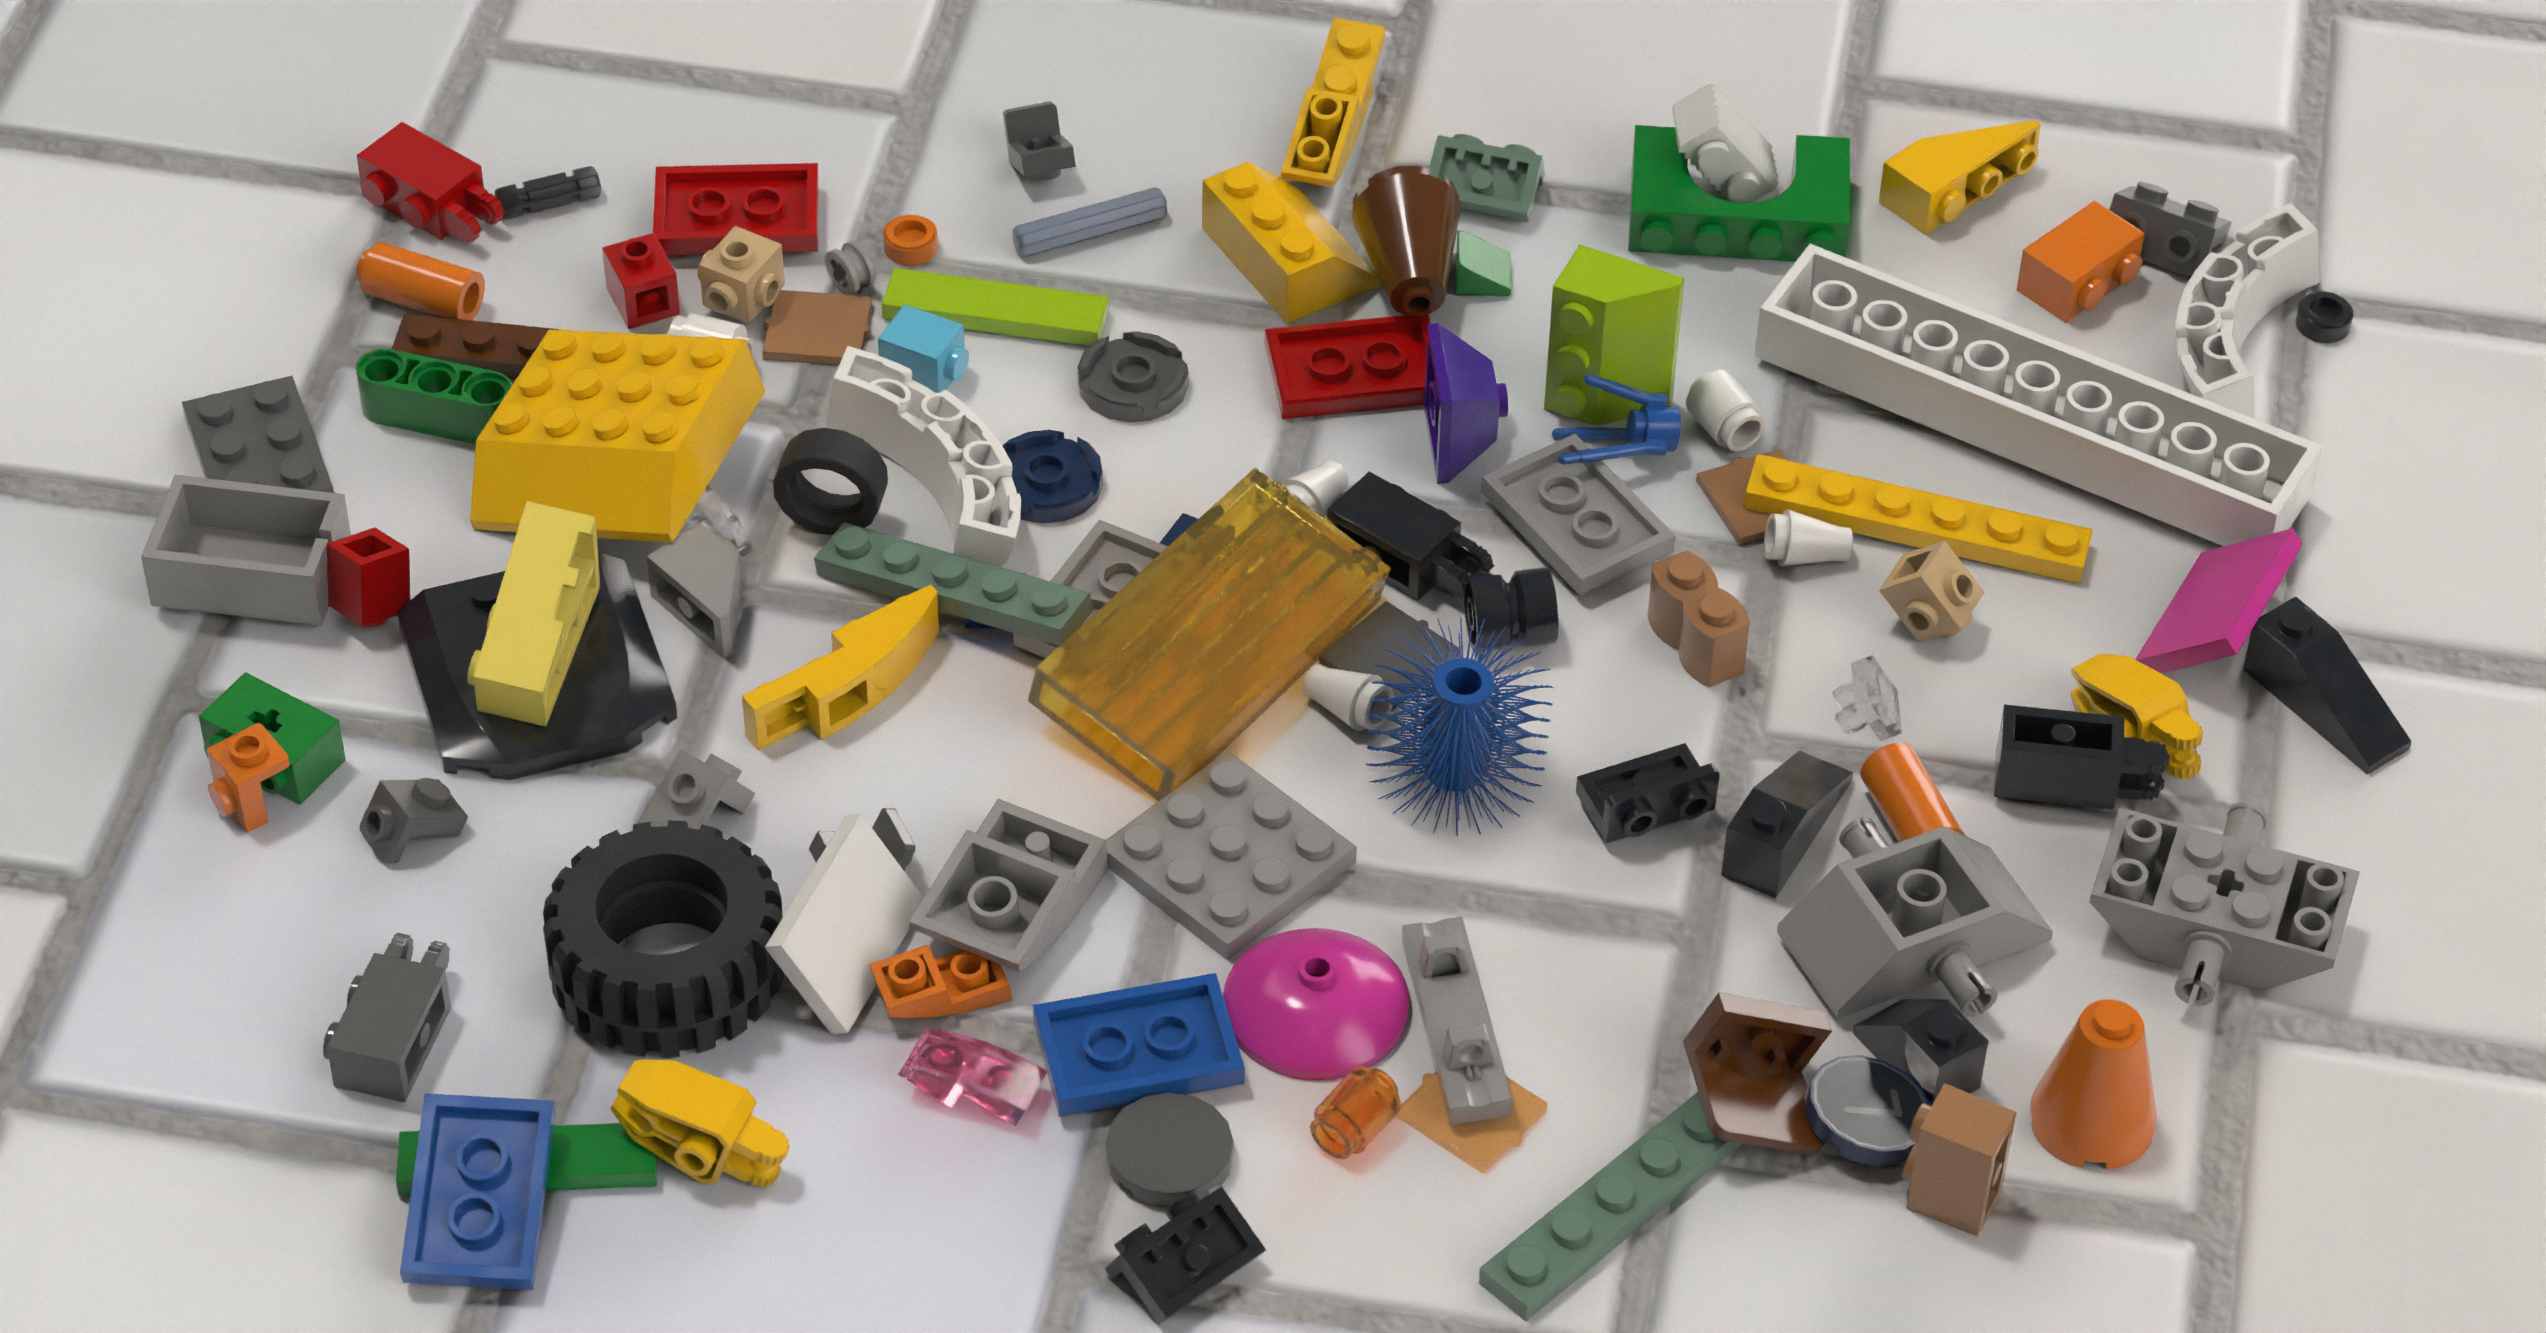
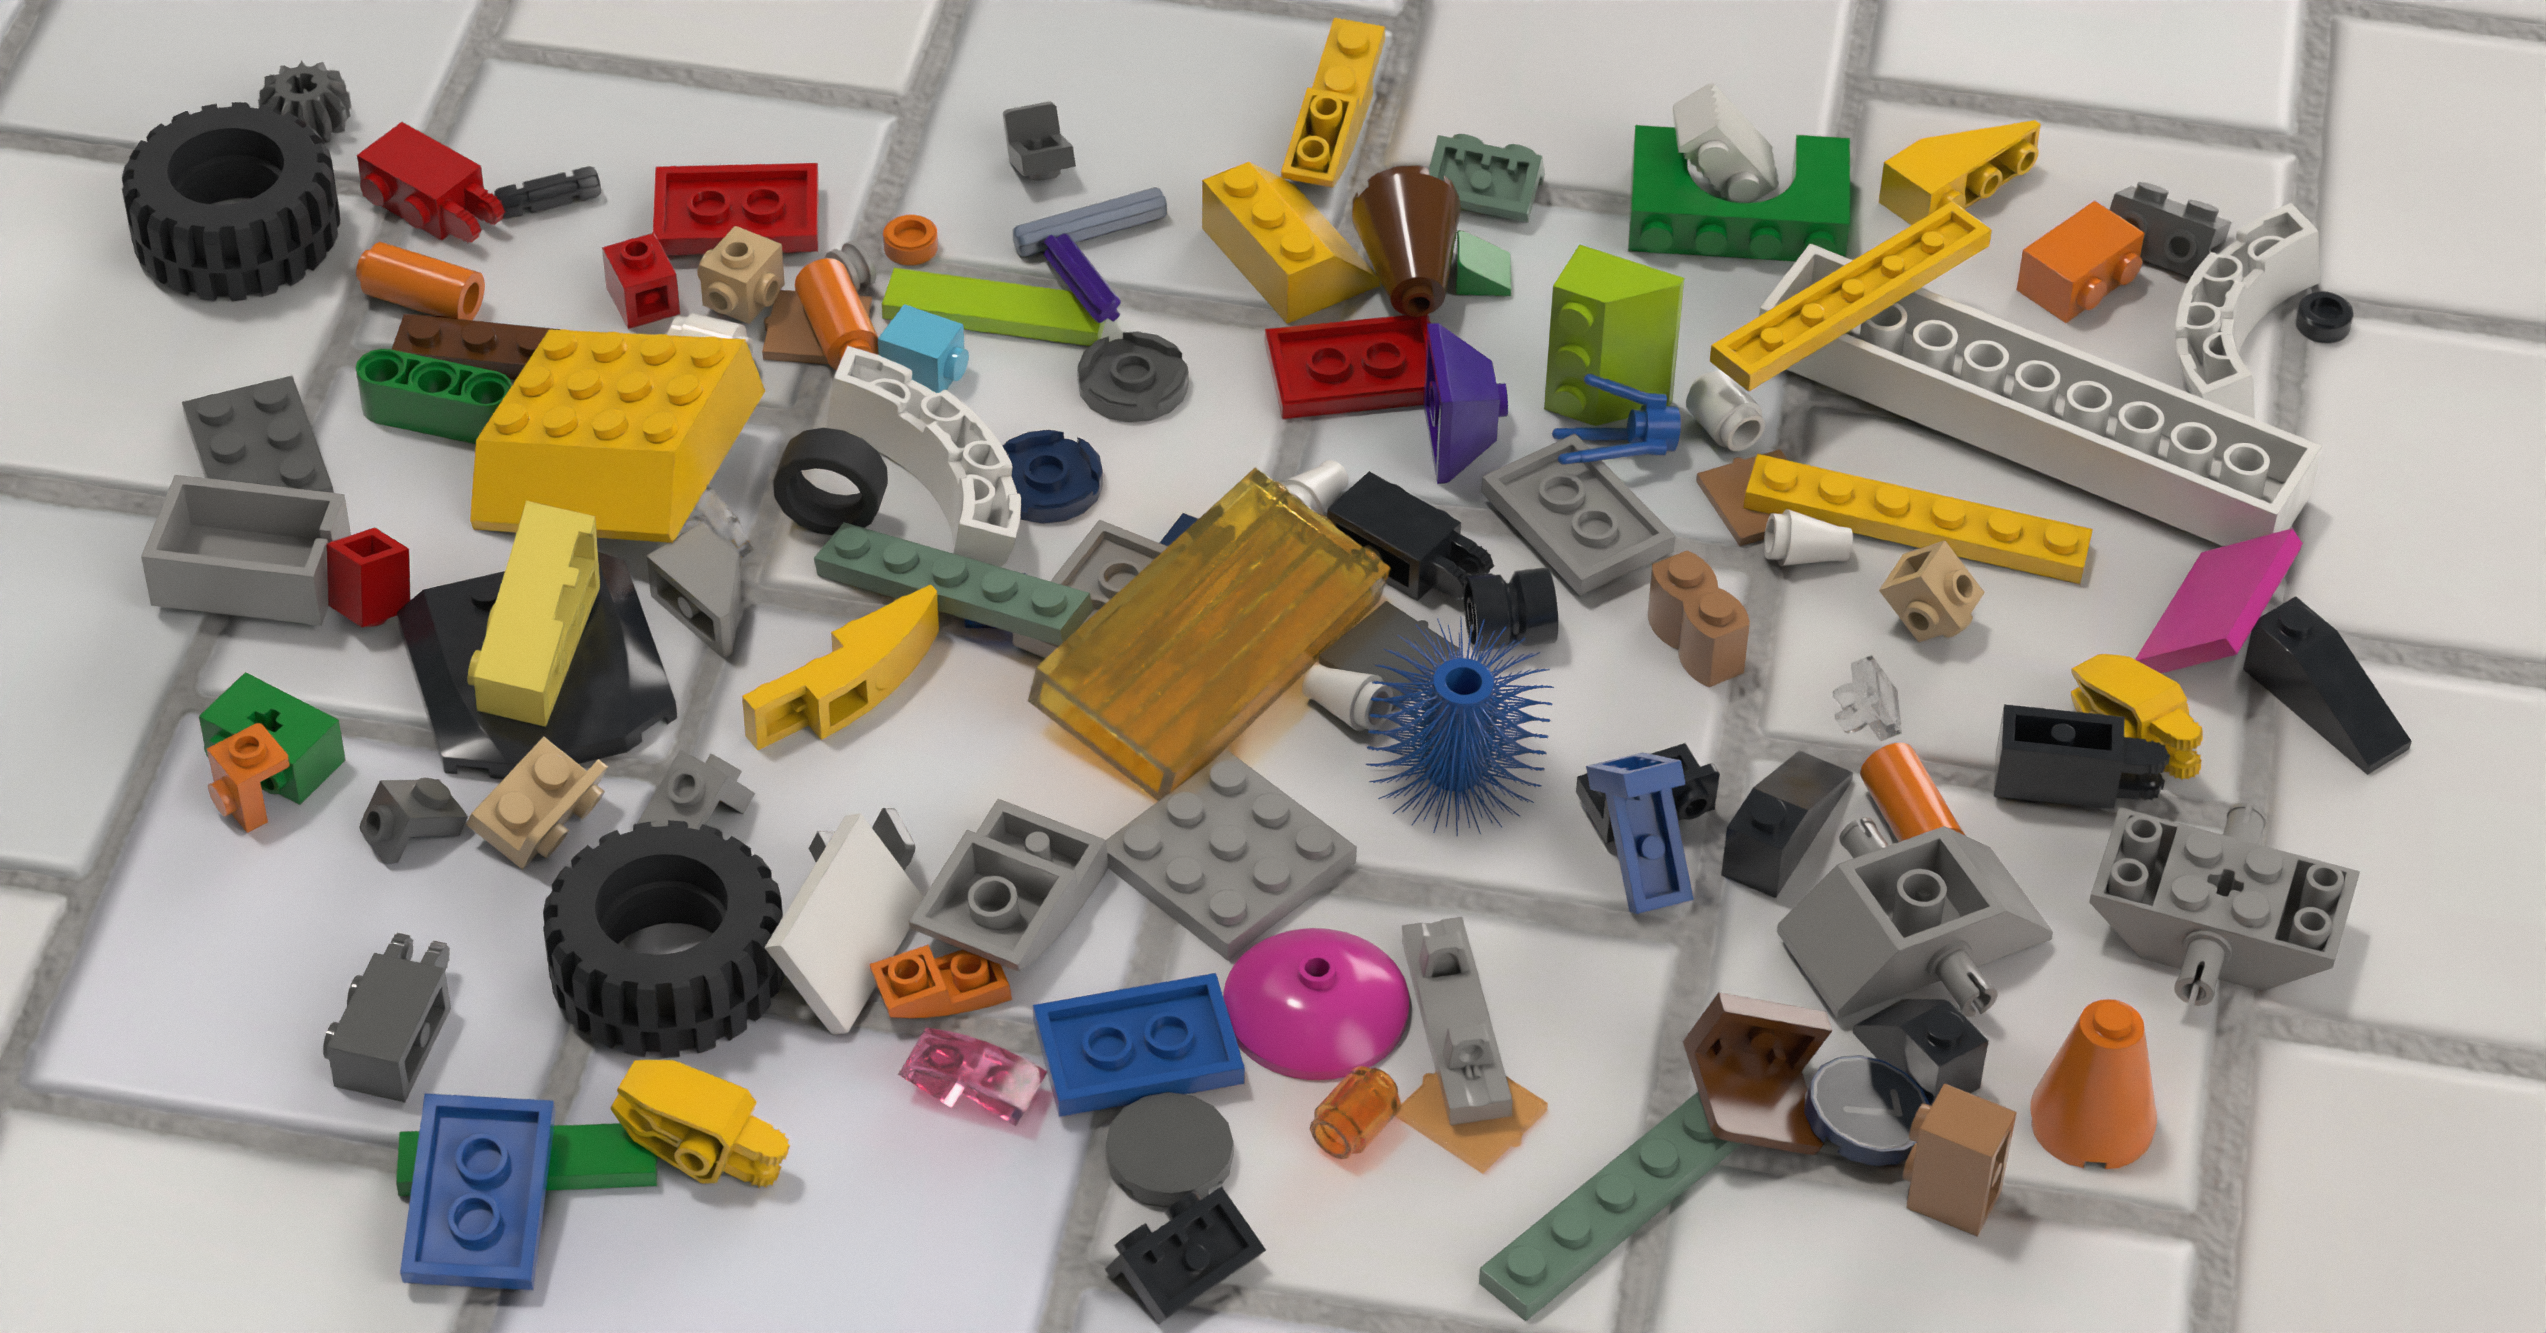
none -> black tyre [122,102,341,301]
none -> dark grey gear [258,60,352,142]
none -> tan bracket [466,737,608,870]
none -> orange brick [795,258,879,371]
none -> dark purple axle [1044,233,1121,323]
none -> blue bracket [1586,752,1694,914]
none -> yellow plate [1710,201,1992,392]

